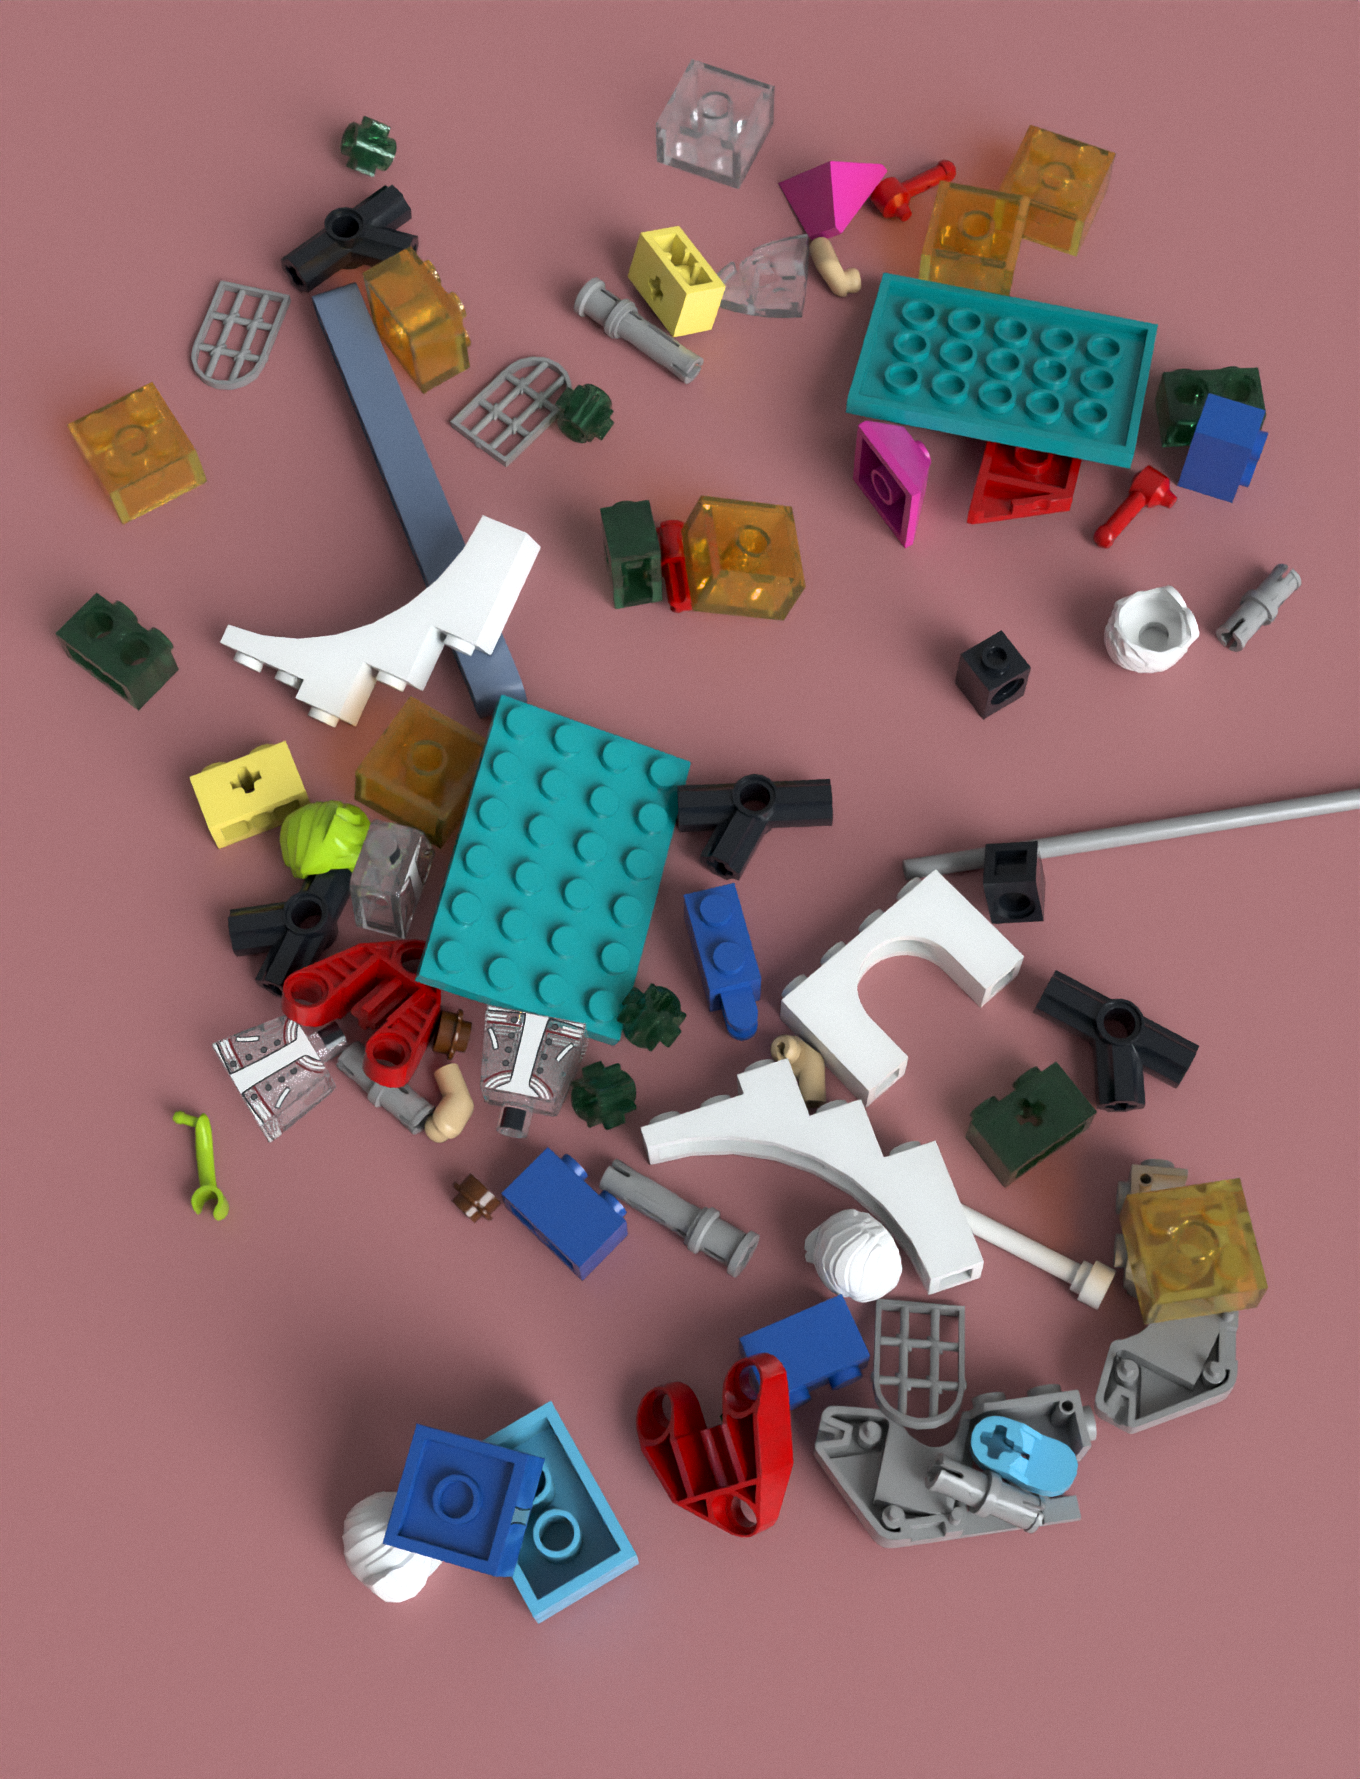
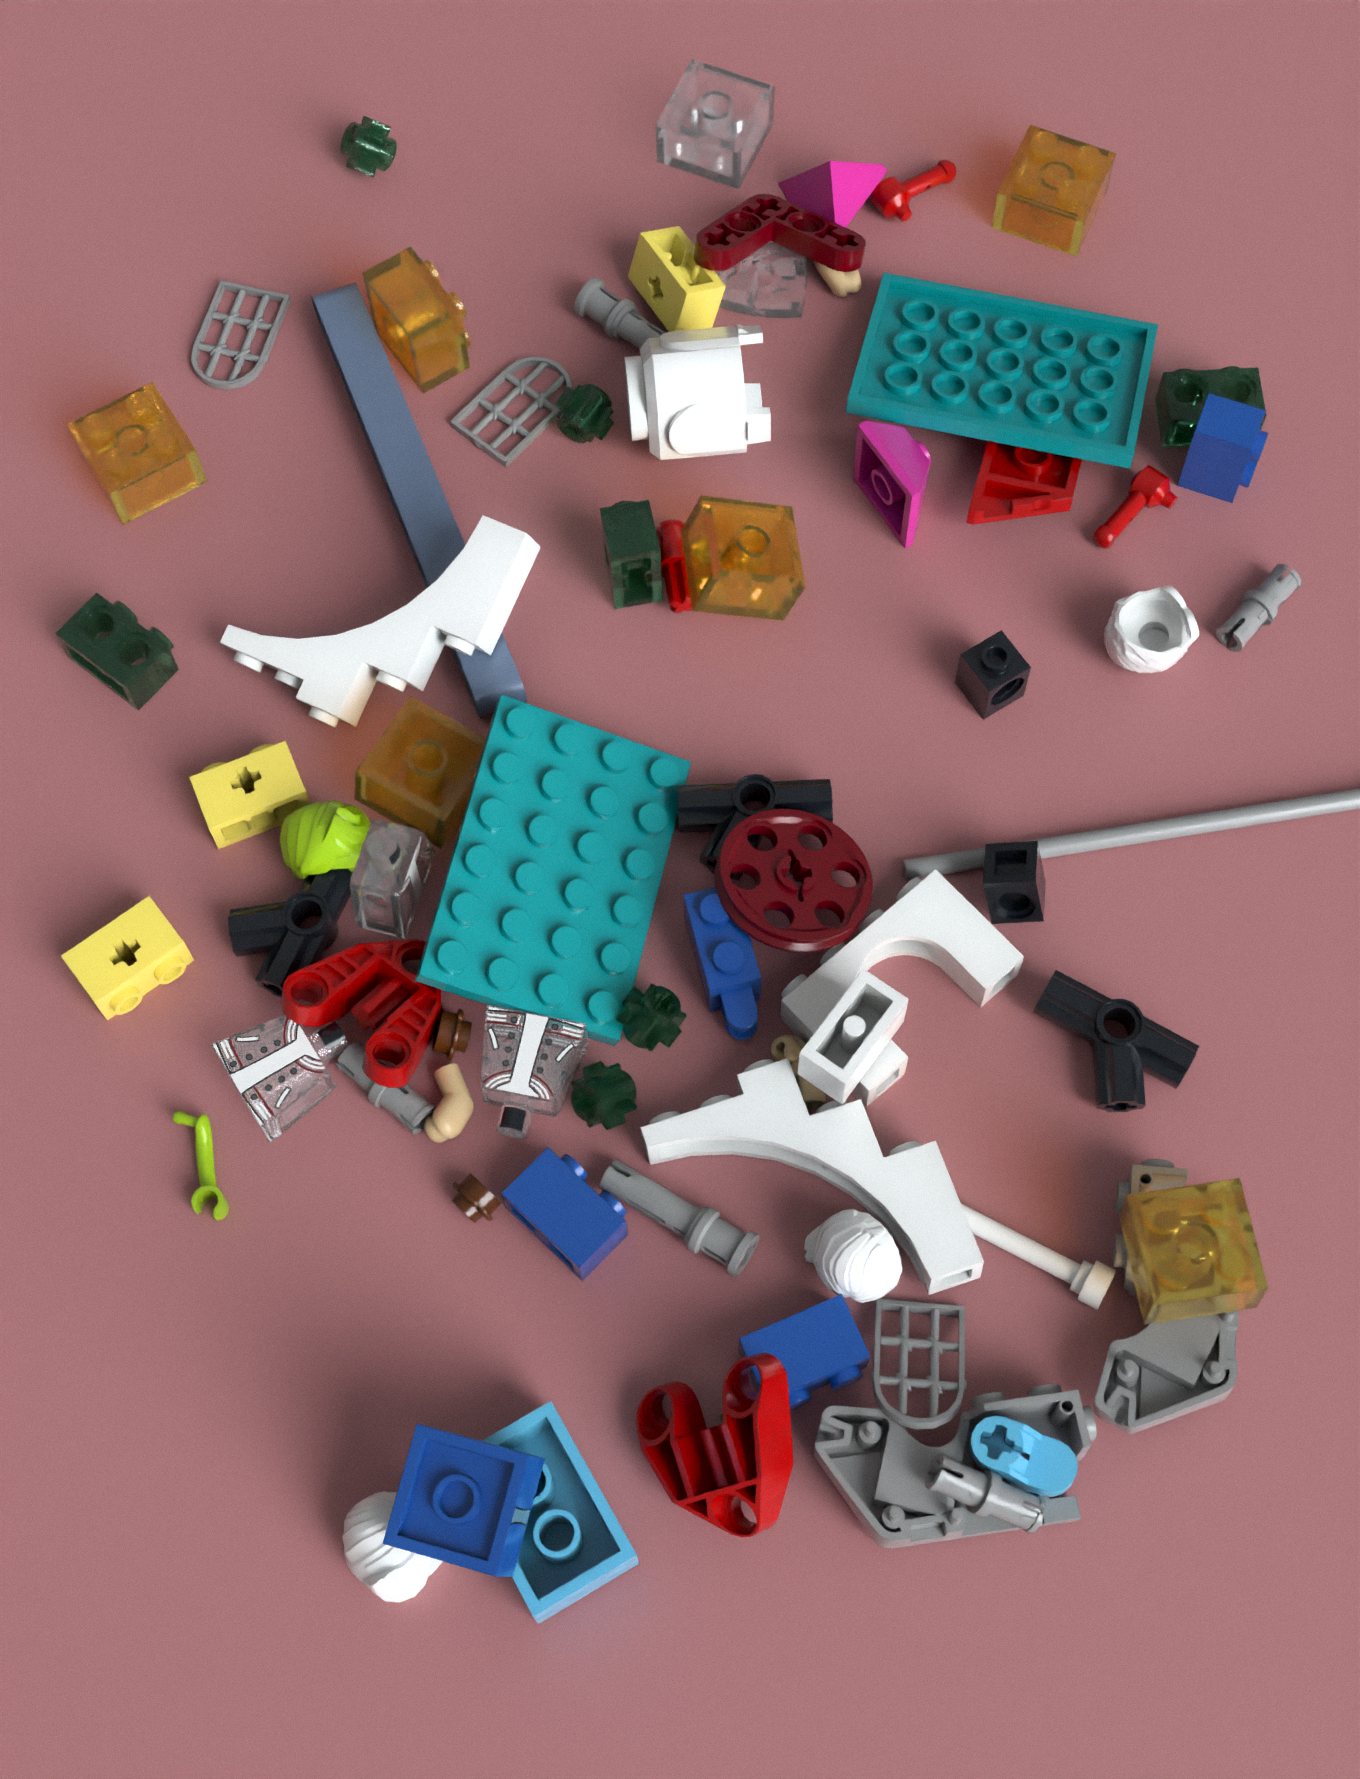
black piece [281,185,419,293] -> none
clear yellow brick [918,180,1031,296] -> none
clear green brick [965,1062,1097,1188] -> none
none -> light yellow brick [61,896,194,1021]
none -> white piece [624,324,771,461]
none -> dark red beam [694,194,866,272]
none -> dark red wedge [714,809,873,953]
none -> white brick [798,969,909,1104]

